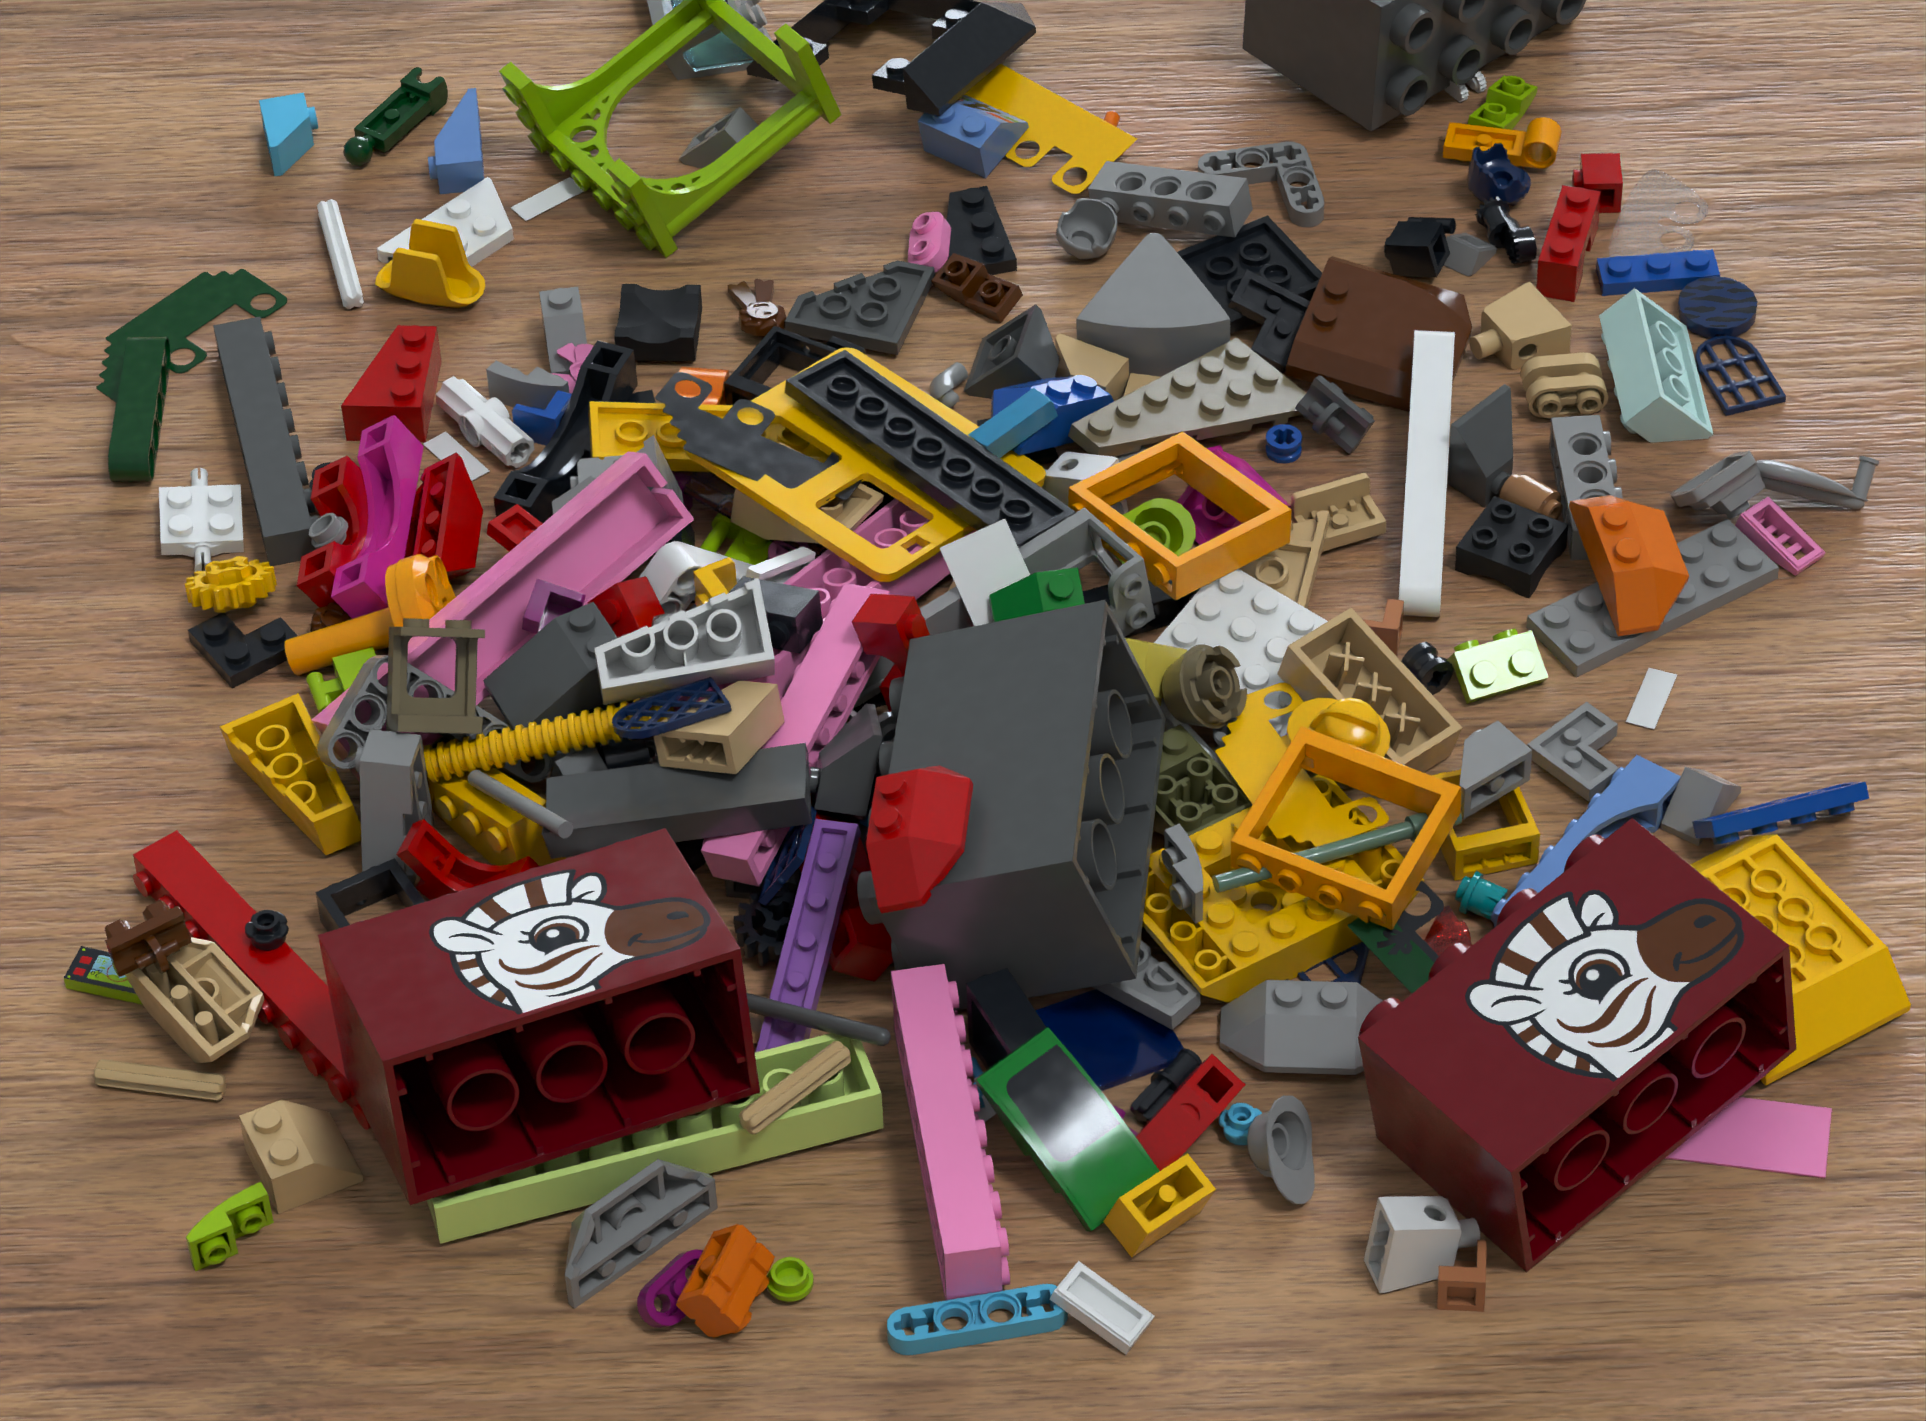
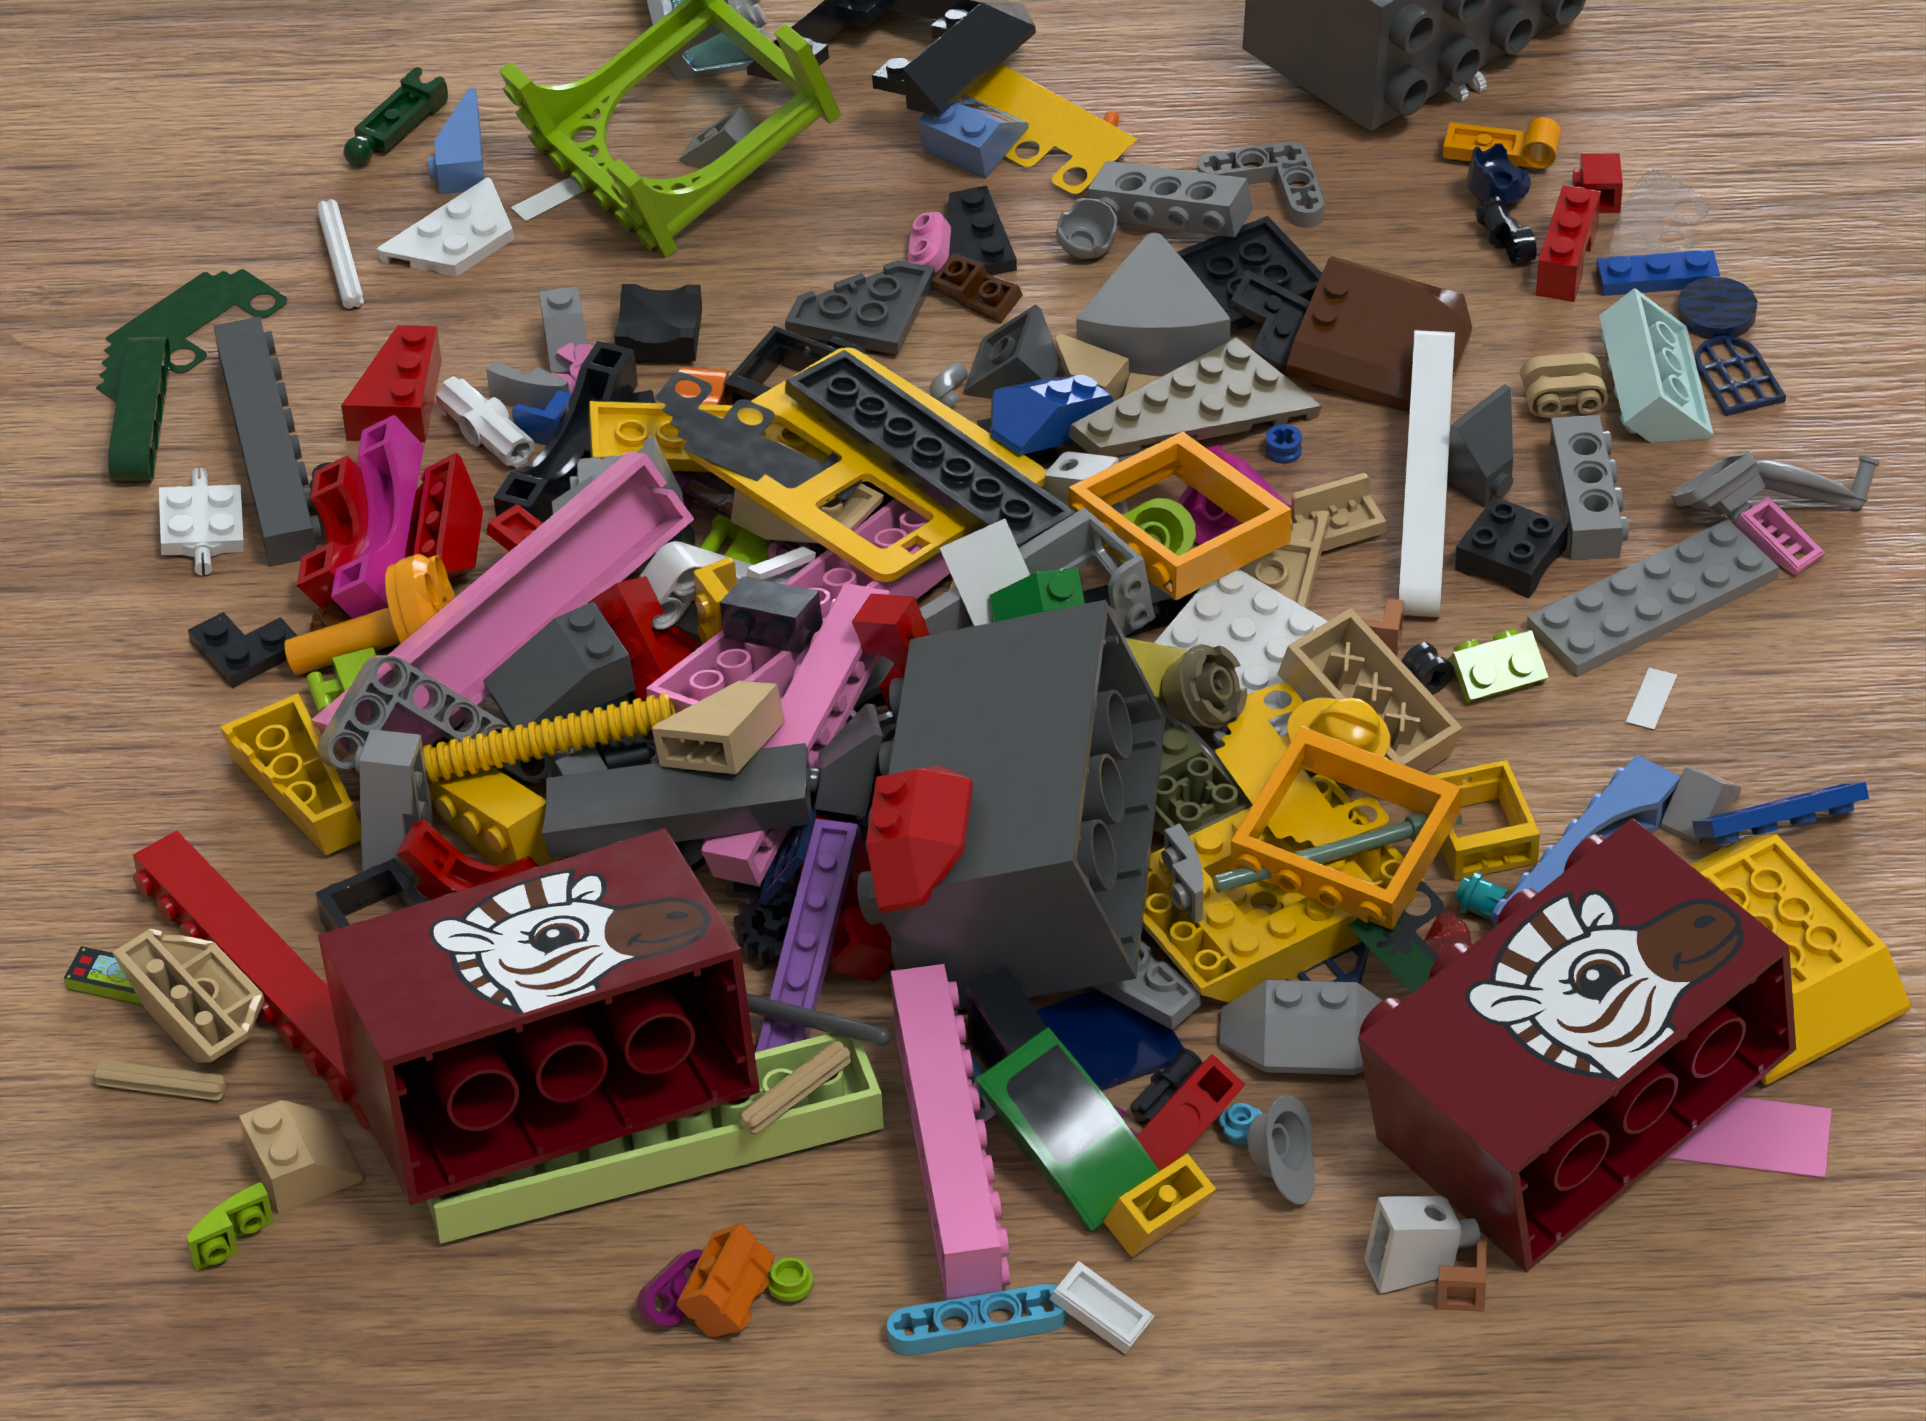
reddish brown hips [105,900,192,977] -> none
yellow gear [184,556,277,613] -> none
black plate [245,910,289,951] -> none
medium azure slope [259,93,318,176] -> none
light grey plate [309,513,348,549] -> none
yellow piece [375,219,485,308] -> none
dark tan window [386,618,485,734] -> none
white sticker [423,431,490,481] -> none
light grey bar [468,770,573,838] -> none
magenta panel [522,579,586,634] -> none
light grey wedge [565,1159,718,1309] -> none
white wedge [595,578,775,705] -> none
dark blue window [612,677,732,739] -> none
reddish brown piece [728,279,787,336] -> none
dark azure slope [968,388,1058,458] -> none
dark grey hips [1295,375,1375,454] -> none
black brick [1384,217,1456,278] -> none
light grey slope [1444,233,1497,276] -> none
light grey slope [1459,720,1532,820] -> none
lime slope [1468,75,1538,130] -> none
tan torso [1469,282,1572,370] -> none
medium nougat brick [1500,473,1563,520] -> none
light grey plate [1527,702,1619,802] -> none
orange wedge [1569,495,1689,637] -> none

